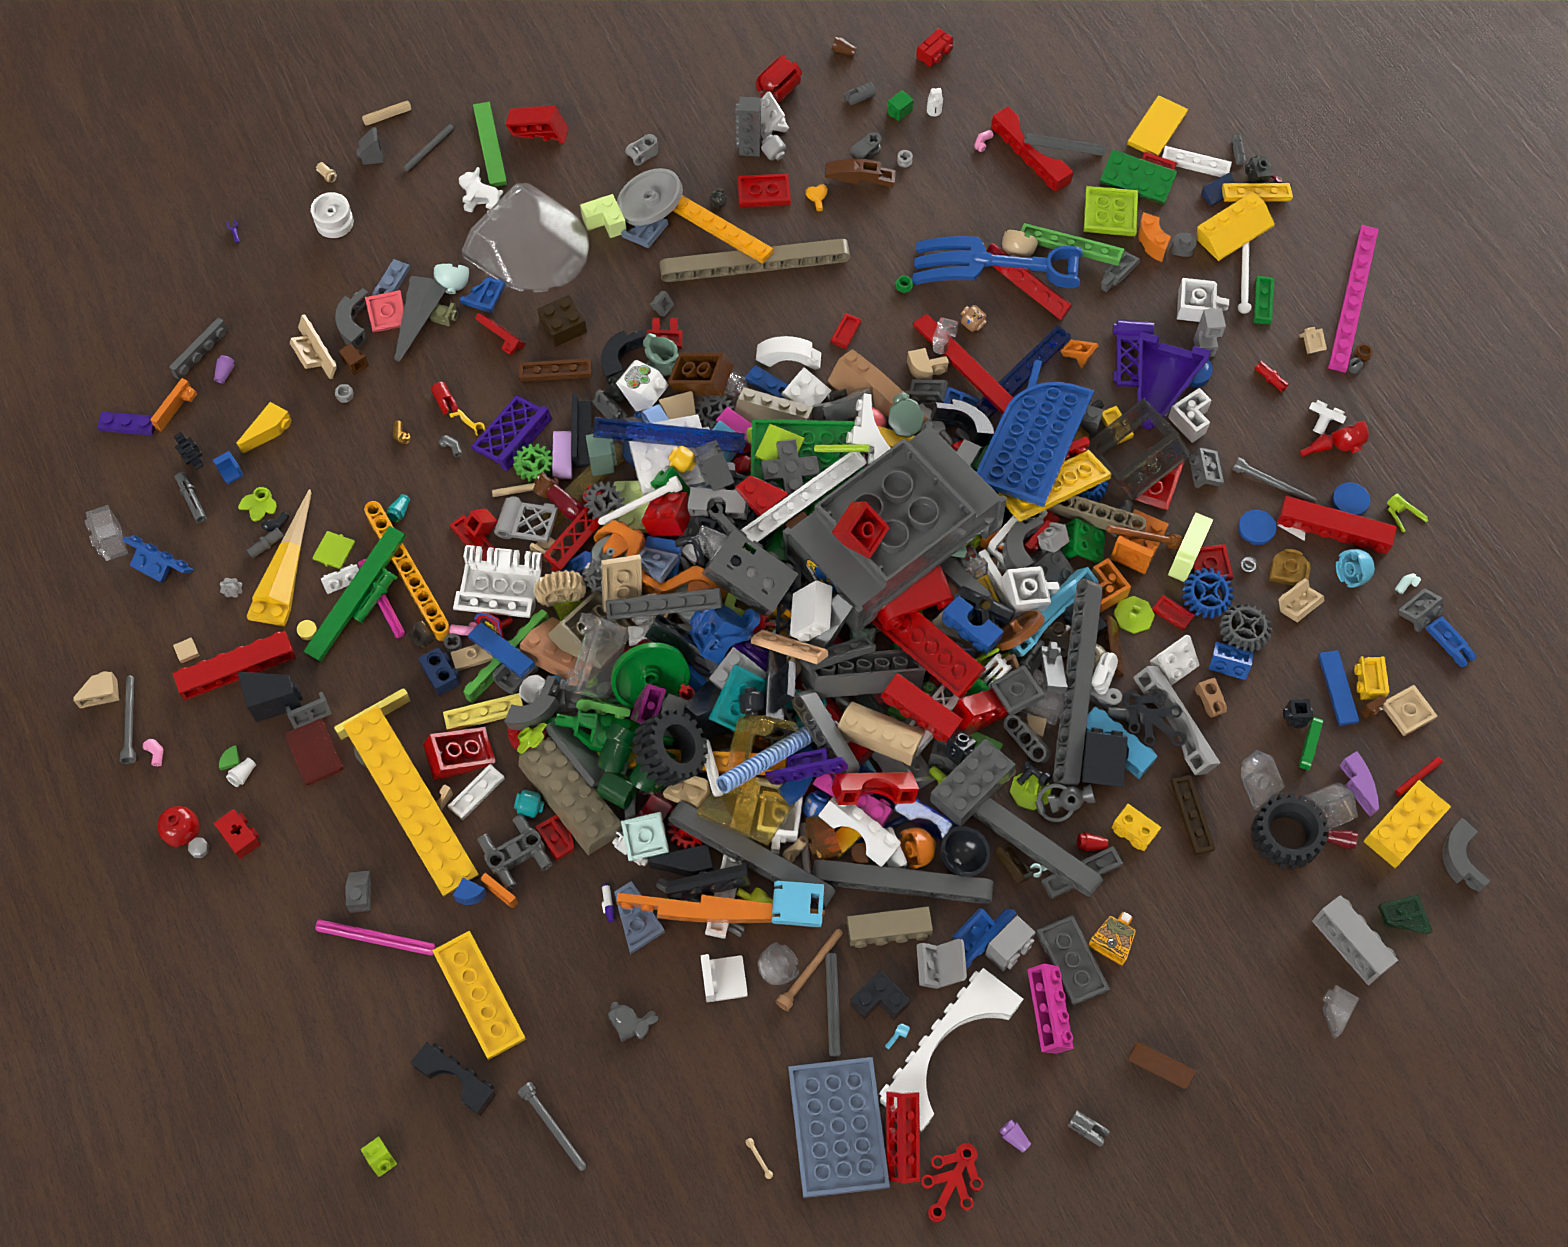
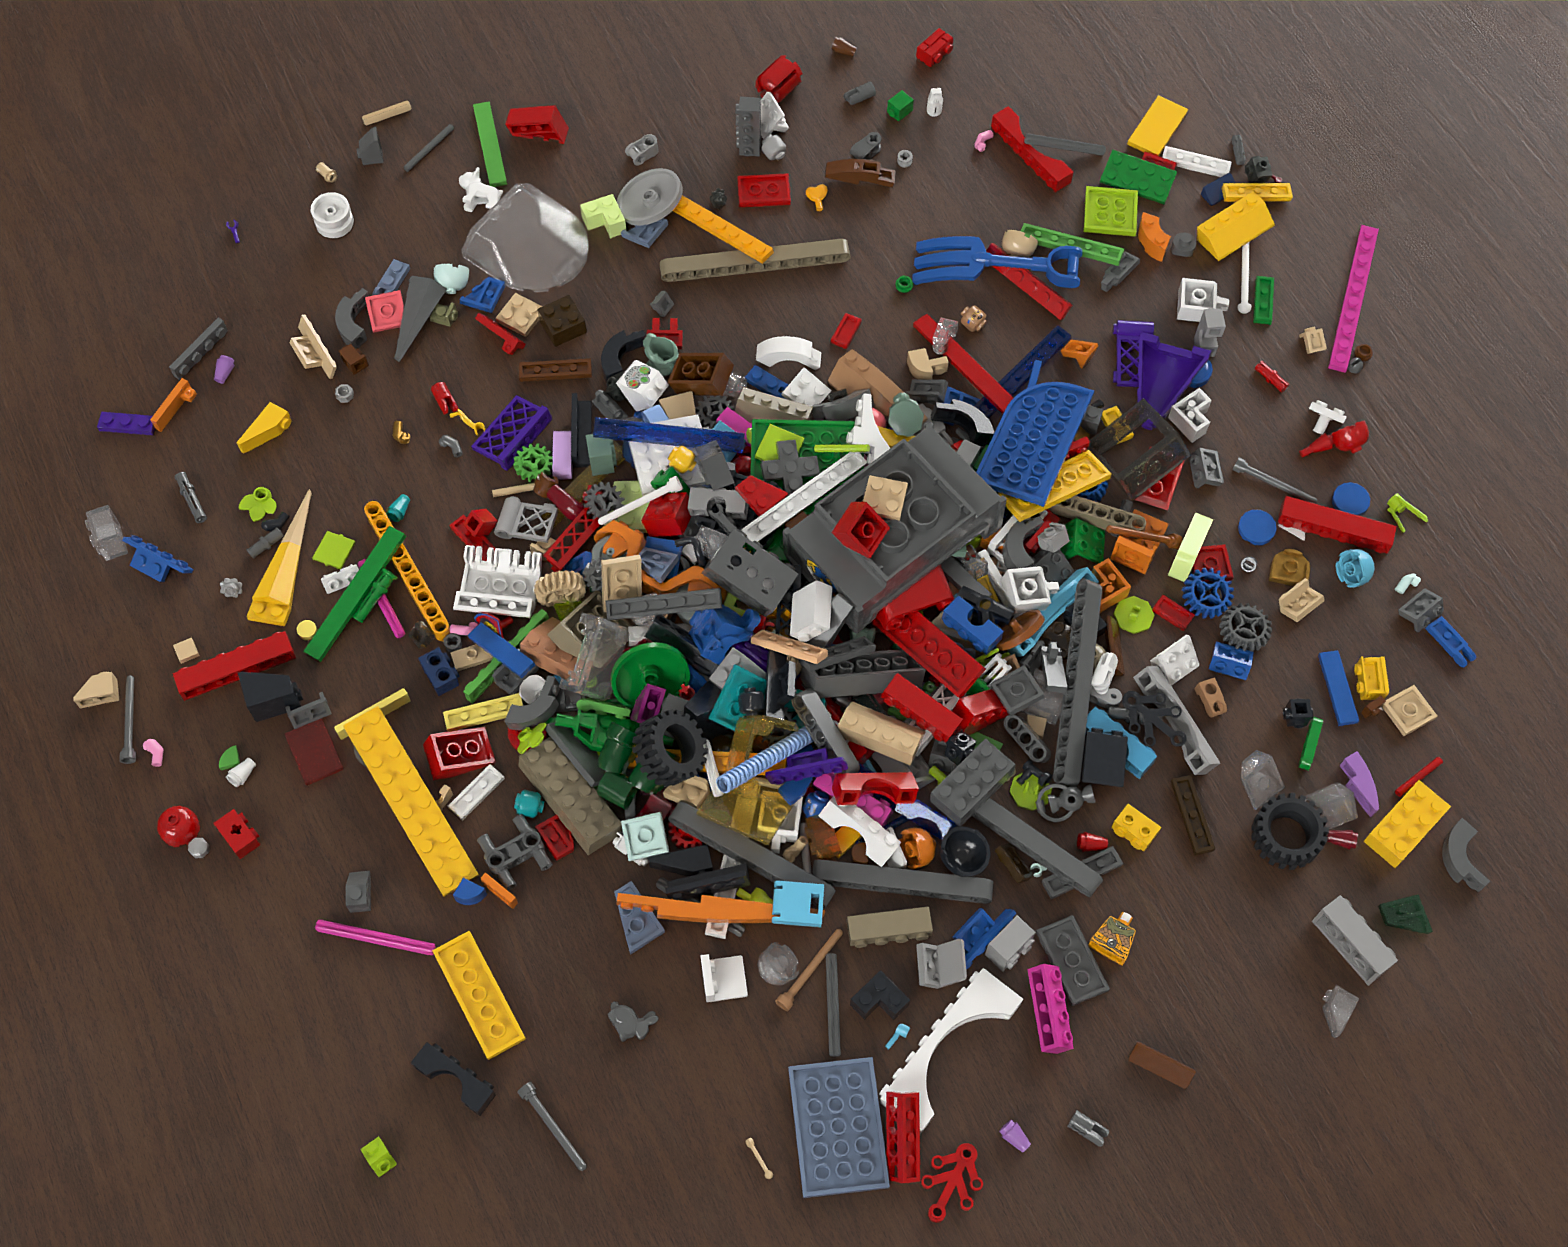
black gear [173,432,204,470] -> none
blue panel [213,451,244,484] -> none
piece [602,883,615,922] -> none
none -> tan plate [496,293,542,337]
none -> tan plate [863,475,908,521]

